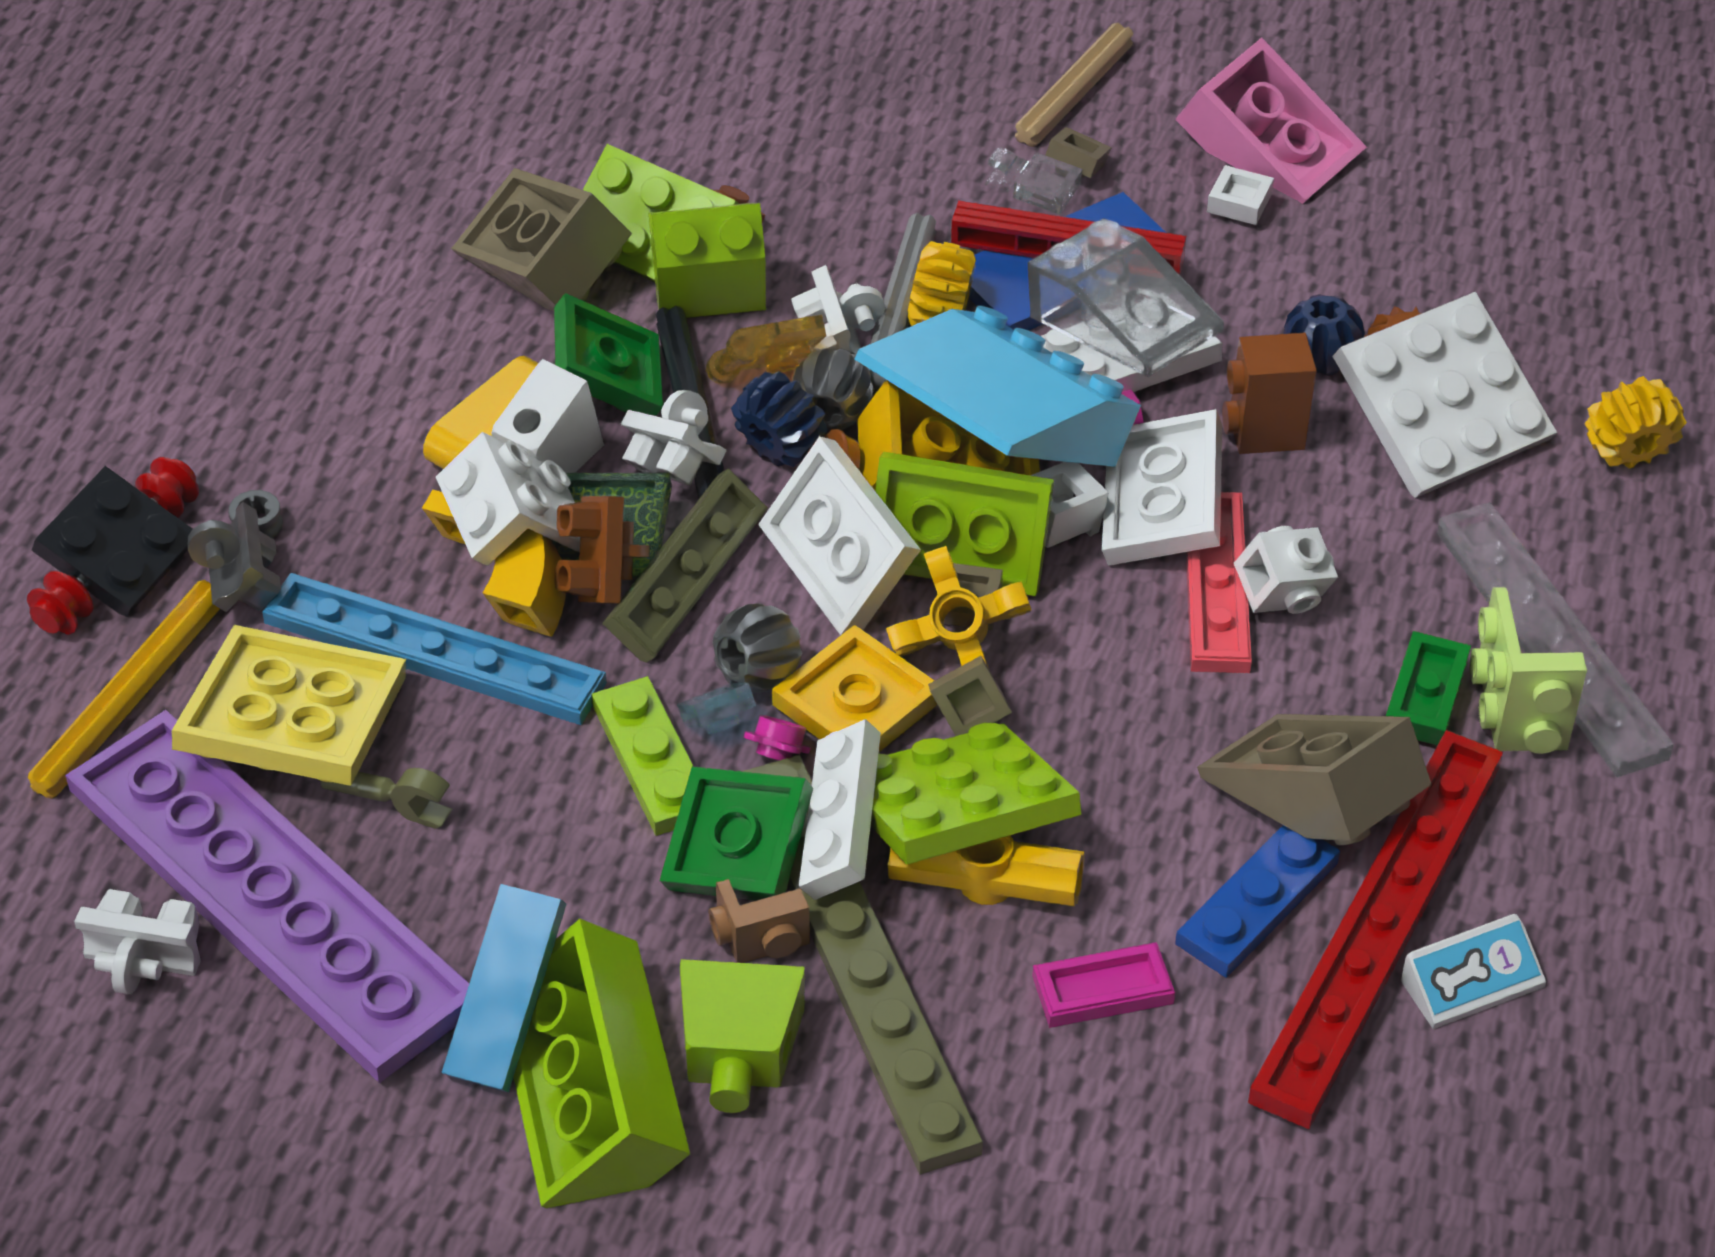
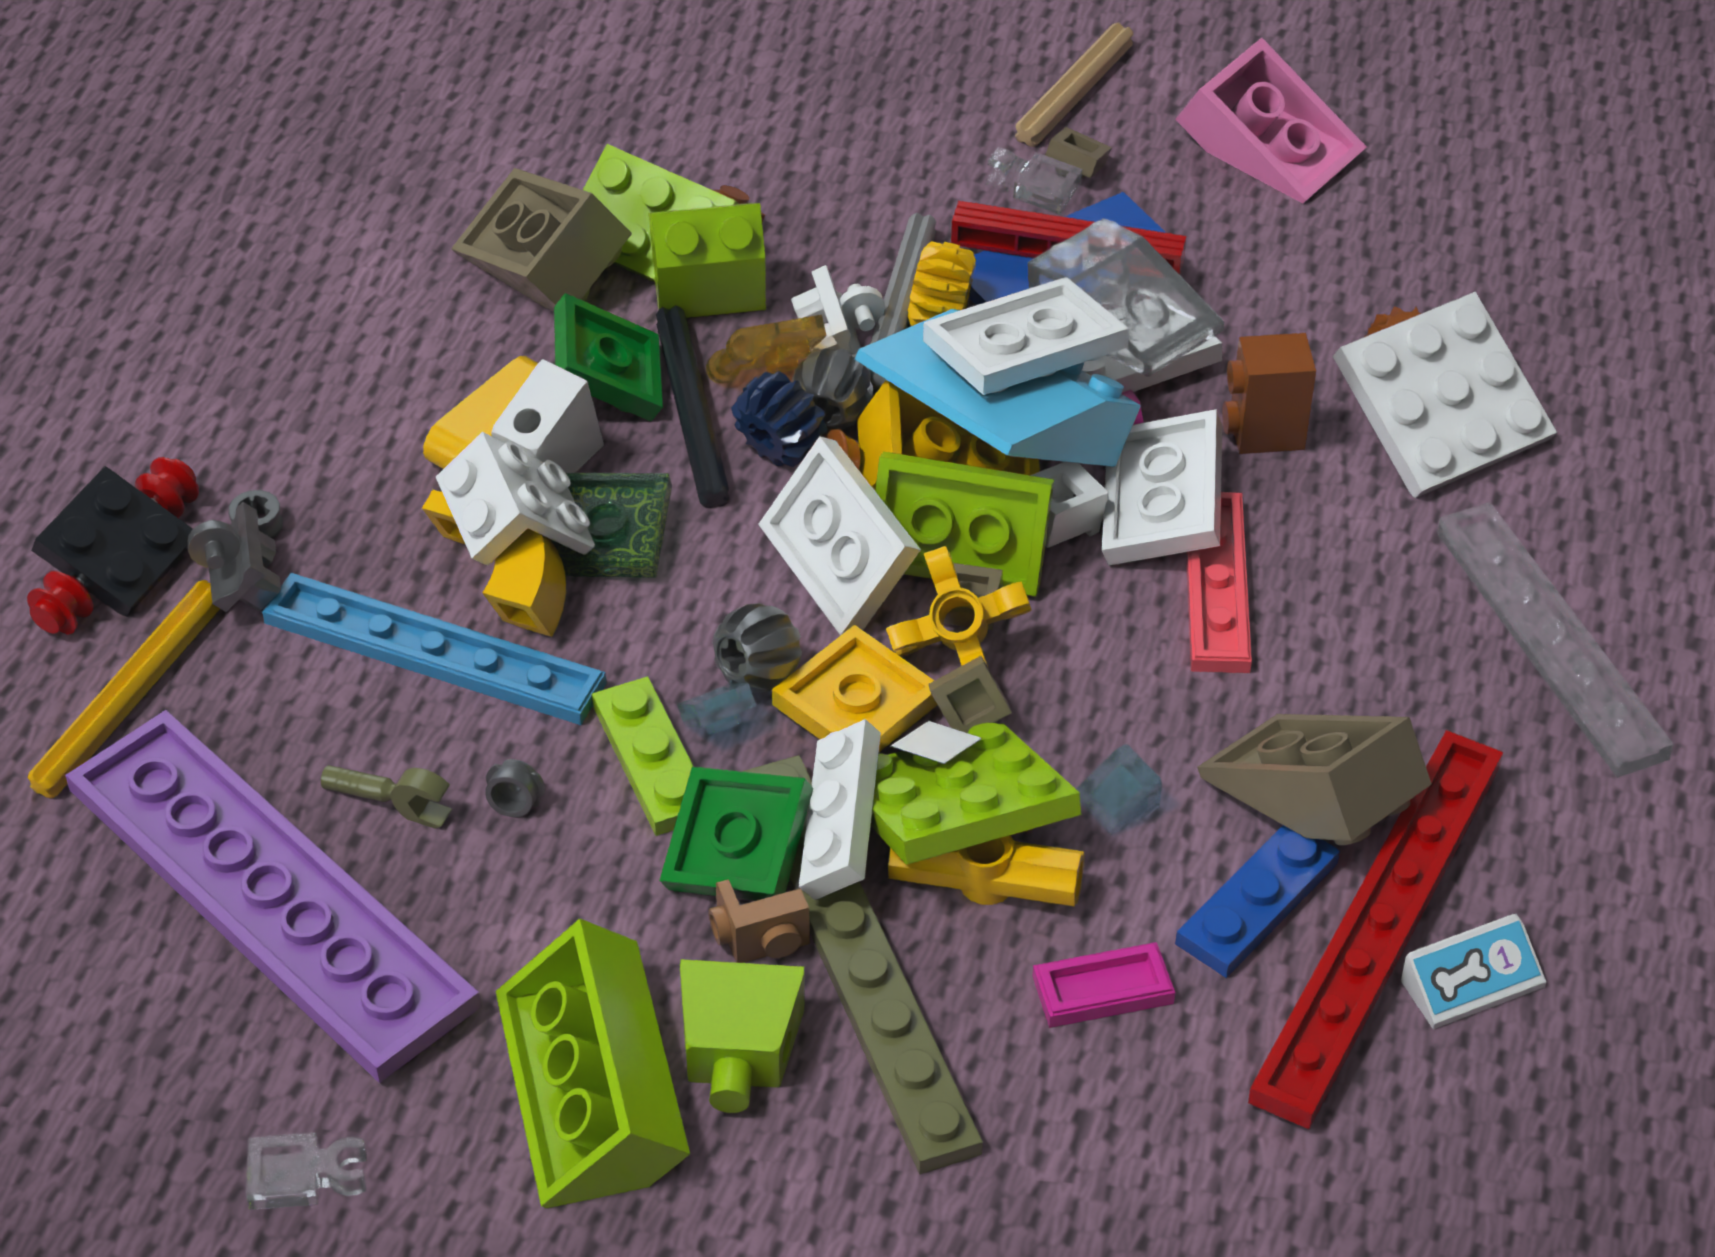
white hips [74,889,201,994] -> none
light yellow plate [172,625,406,786] -> none
dark azure tile [442,884,567,1093] -> none
dark orange hips [555,496,650,603] -> none
olive tile [602,468,768,663] -> none
white hips [621,390,727,486] -> none
dark pink plate [744,715,811,760] -> none
white plate [1207,165,1274,225] -> none
white brick [1234,526,1338,614] -> none
dark blue piece [1283,294,1365,376] -> none
green plate [1386,631,1471,745] -> none
yellowish green bracket [1470,587,1587,754] -> none
yellow gear [1584,376,1687,469] -> none
none -> clear plate [246,1132,367,1210]
none -> flat silver plate [485,759,545,817]
none -> white sticker [889,721,982,764]
none -> white plate [923,277,1129,395]
none -> clear light blue slope [1076,744,1162,835]

